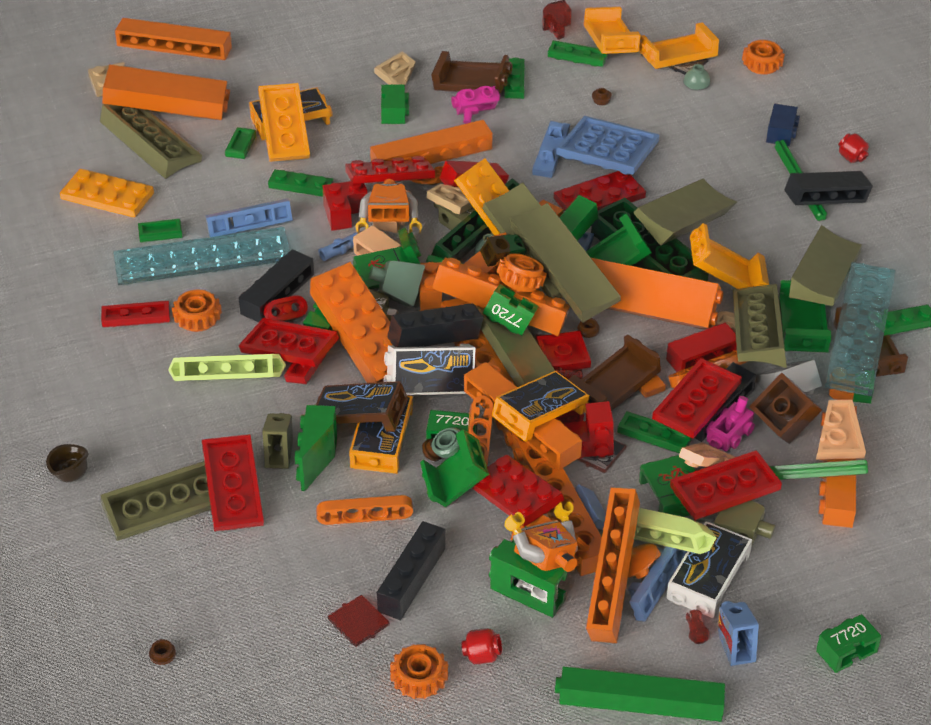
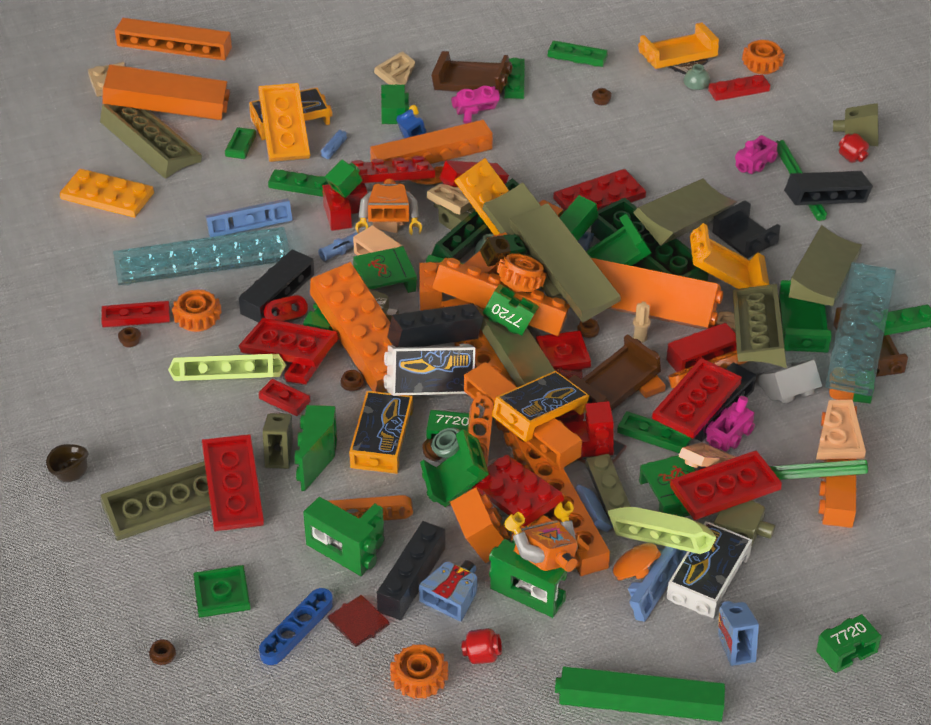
green tile [138,219,183,242] -> none
panel [316,381,408,432] -> none
sand green torso [369,261,425,307] -> none
green plate [398,228,422,264] -> none
medium blue hinge [532,121,570,178] -> none
clear red brick [542,0,572,40] -> none
medium blue plate [556,116,660,175] -> none
light orange panel [584,6,640,54] -> none
orange brick [586,487,640,643] -> none
clear red pin [686,609,710,644] -> none
reddish brown brick [749,373,822,444] -> none
dark blue brick [766,103,800,146] -> none
none -> reddish brown plate [118,327,141,347]
none -> green tile [193,565,251,618]
none -> red plate [258,379,311,416]
none -> blue beam [259,588,333,665]
none -> green brick [303,496,385,576]
none -> medium blue axle [321,130,347,159]
none -> green brick [325,159,363,198]
none -> reddish brown plate [340,370,364,391]
none -> blue piece [396,105,427,138]
none -> medium blue torso [419,560,477,622]
none -> orange brick [450,488,511,564]
none -> olive plate [585,454,631,520]
none -> tan axle [633,301,651,343]
none -> red plate [708,74,770,101]
none -> black panel [712,200,781,259]
none -> dark pink brick [735,135,778,174]
none -> olive torso [833,103,879,146]

